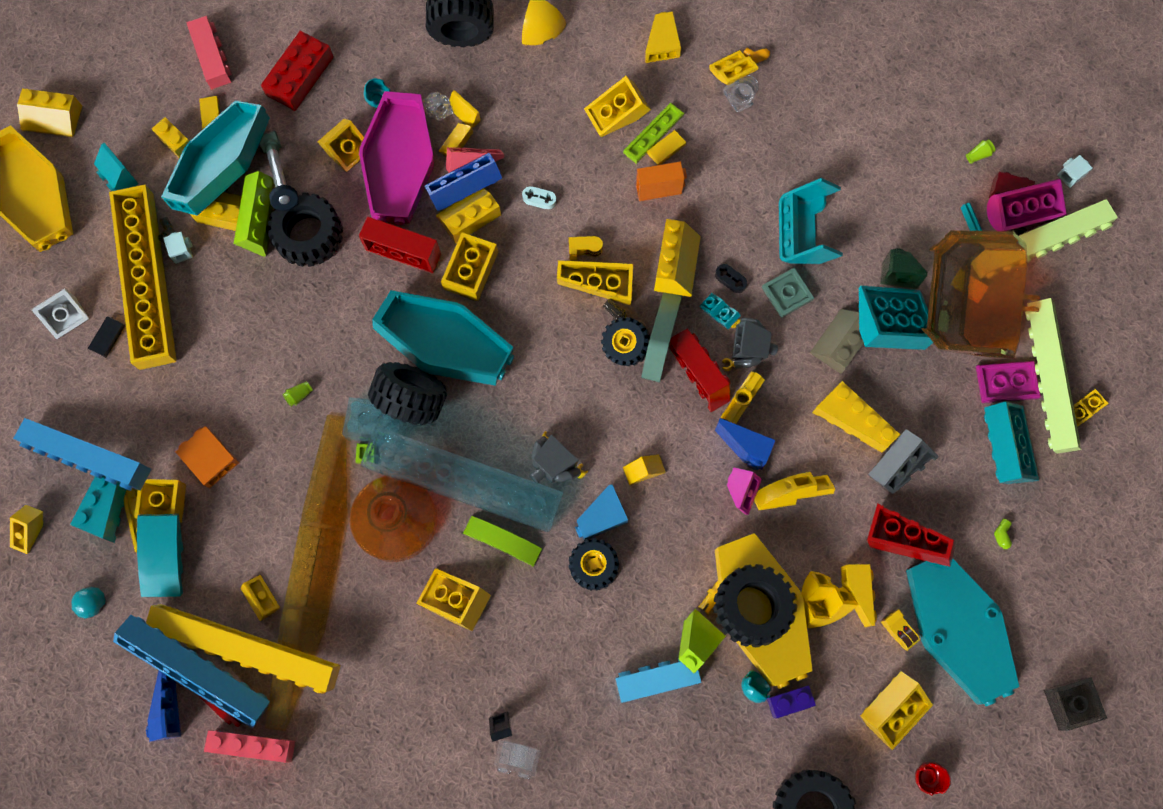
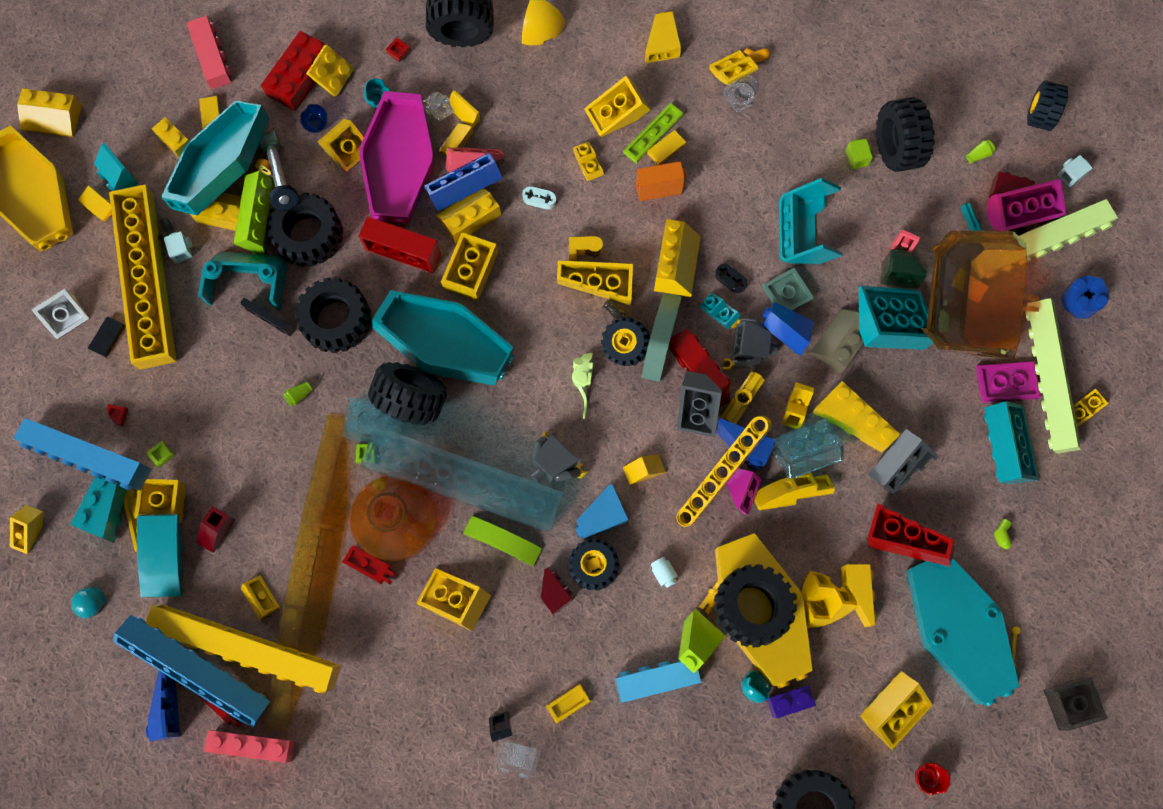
orange brick [175,426,240,489] -> none
yellow leg [881,609,920,651] -> none
none -> yellow slope [78,185,112,222]
none -> red tile [107,404,128,427]
none -> lime tile [147,441,175,468]
none -> dark red slope [196,506,236,553]
none -> teal windscreen [198,252,287,310]
none -> black tile [240,298,294,336]
none -> tile [255,159,272,175]
none -> black tyre [295,277,371,353]
none -> clear blue hair [300,104,328,133]
none -> yellow plate [306,45,354,97]
none -> red hinge [342,545,397,585]
none -> red plate [385,37,411,62]
none -> dark red slope [541,567,573,616]
none -> yellow tile [546,684,591,724]
none -> yellow slope [572,141,604,181]
none -> yellowish green animal [572,353,593,419]
none -> light aqua brick [651,557,678,588]
none -> yellow beam [676,416,772,527]
none -> dark grey slope [677,371,722,438]
none -> blue slope [762,302,814,356]
none -> clear light blue brick [772,418,844,480]
none -> yellow brick [781,382,814,430]
none -> lime brick [845,139,873,170]
none -> black tyre [876,97,935,172]
none -> coral slope [886,229,920,266]
none -> yellow hinge [1011,627,1020,668]
none -> black wheel [1027,80,1068,131]
none -> blue brick [1062,276,1109,319]

